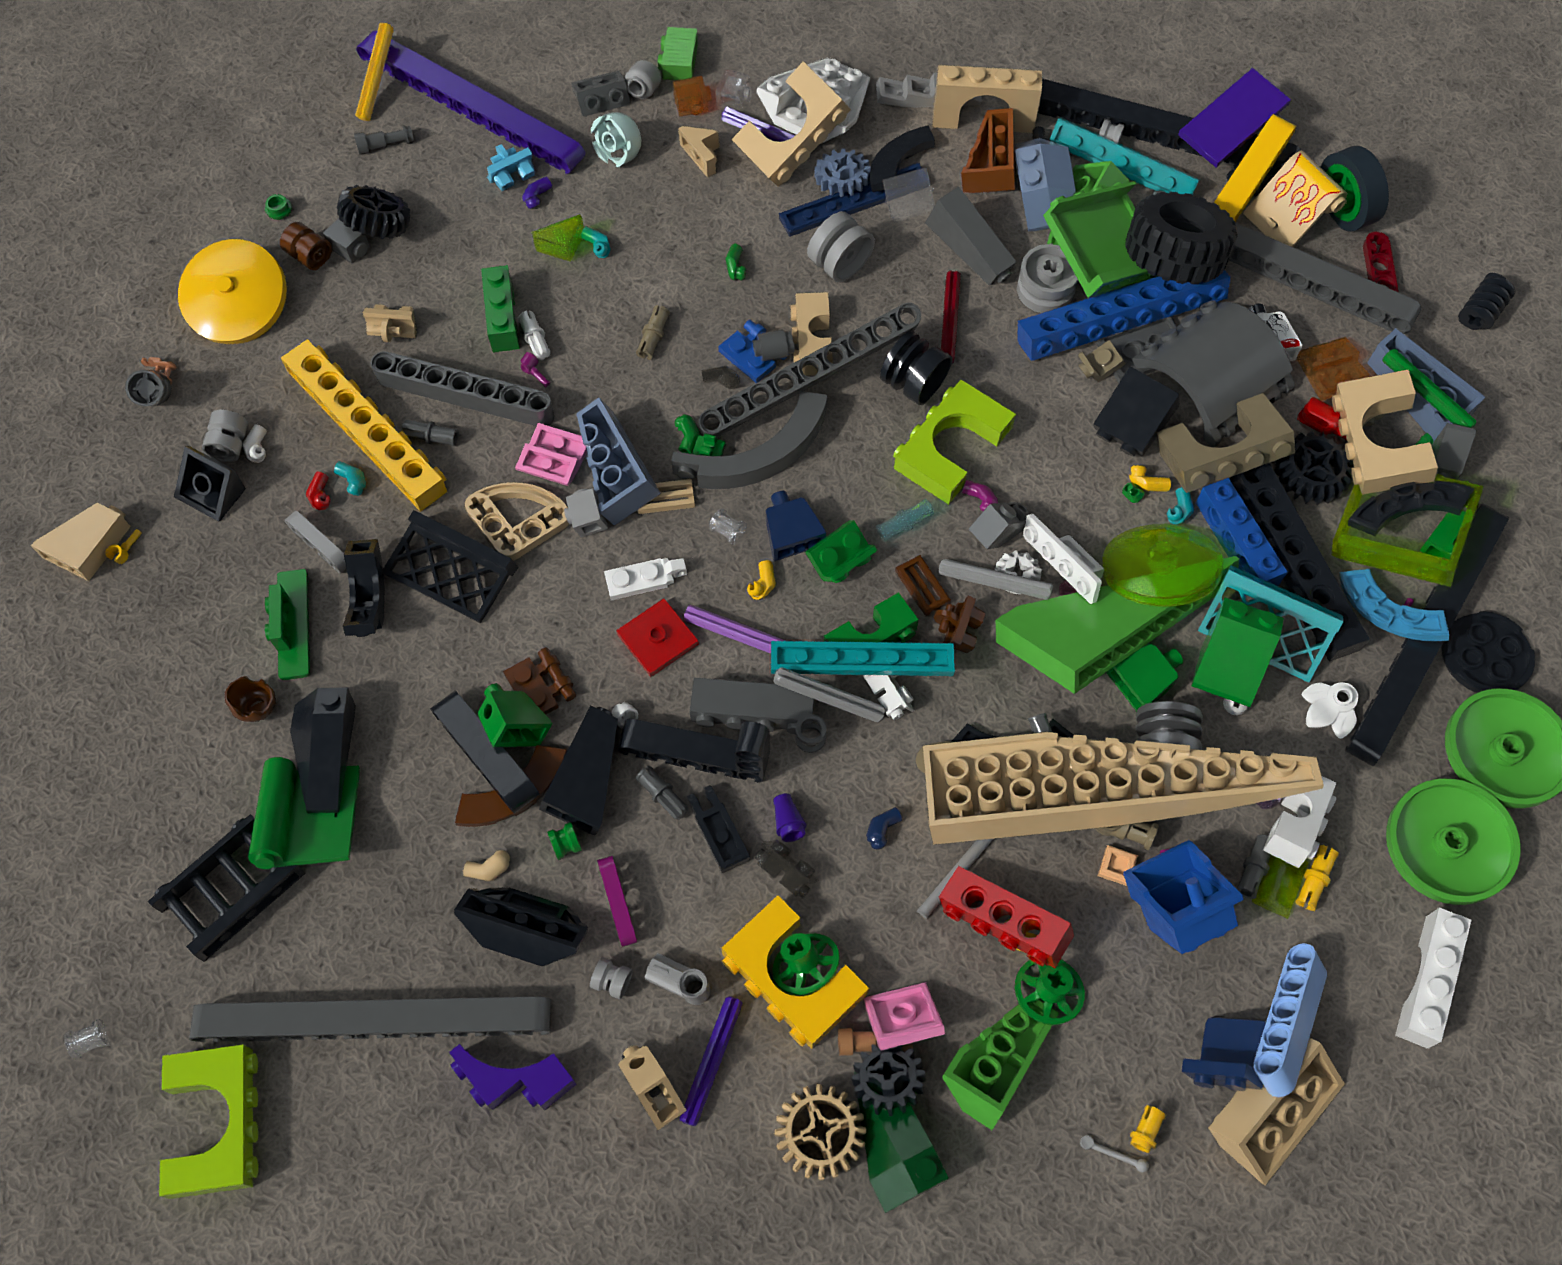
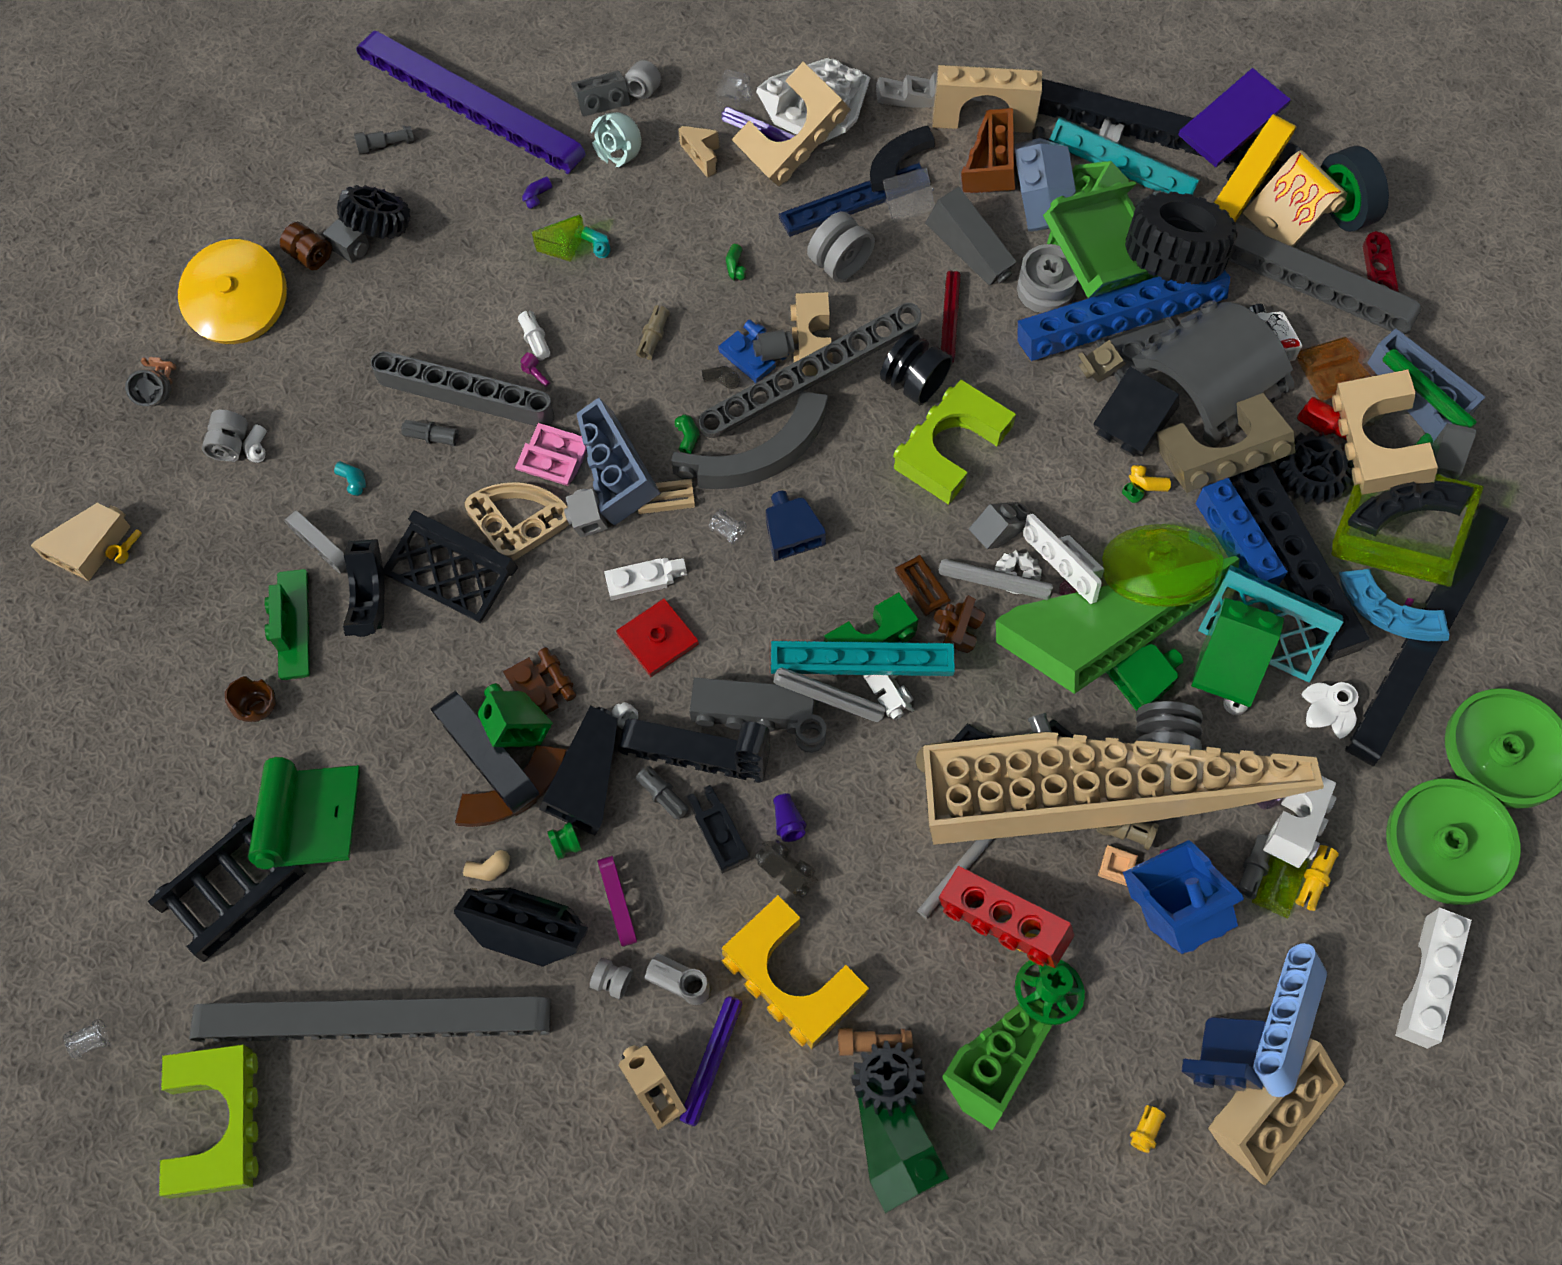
black slope [174,445,246,522] -> none
green plate [265,194,292,220] -> none
yellow brick [281,339,447,512] -> none
black wedge [290,687,356,813] -> none
red arm [306,471,330,510] -> none
yellow axle [356,23,394,121] -> none
tan hips [363,304,417,342] -> none
dark purple arch [449,1044,577,1110] -> none
green arch [481,265,520,353] -> none
medium azure hips [487,144,535,191] -> none
bright green brick [658,27,698,81] -> none
clear orange brick [672,76,712,117] -> none
medium lavender axle [684,605,786,654] -> none
green tile [692,433,726,456] -> none
yellow arm [747,560,776,600] -> none
green wheel [772,933,840,995] -> none
tan gear [775,1084,866,1180] -> none
green bracket [805,520,878,583] -> none
sand blue gear [814,148,871,197] -> none
bright pink plate [863,982,945,1051] -> none
dark blue arm [866,807,902,850] -> none
clear light blue pin [876,499,934,542] -> none
magenta arm [962,480,998,511] -> none
light grey hinge [1080,1135,1149,1173] -> none
teal arm [1167,487,1194,525] -> none
green leg [1419,511,1471,567] -> none
black tile [1441,611,1535,693] -> none
black piece [1458,273,1516,330] -> none

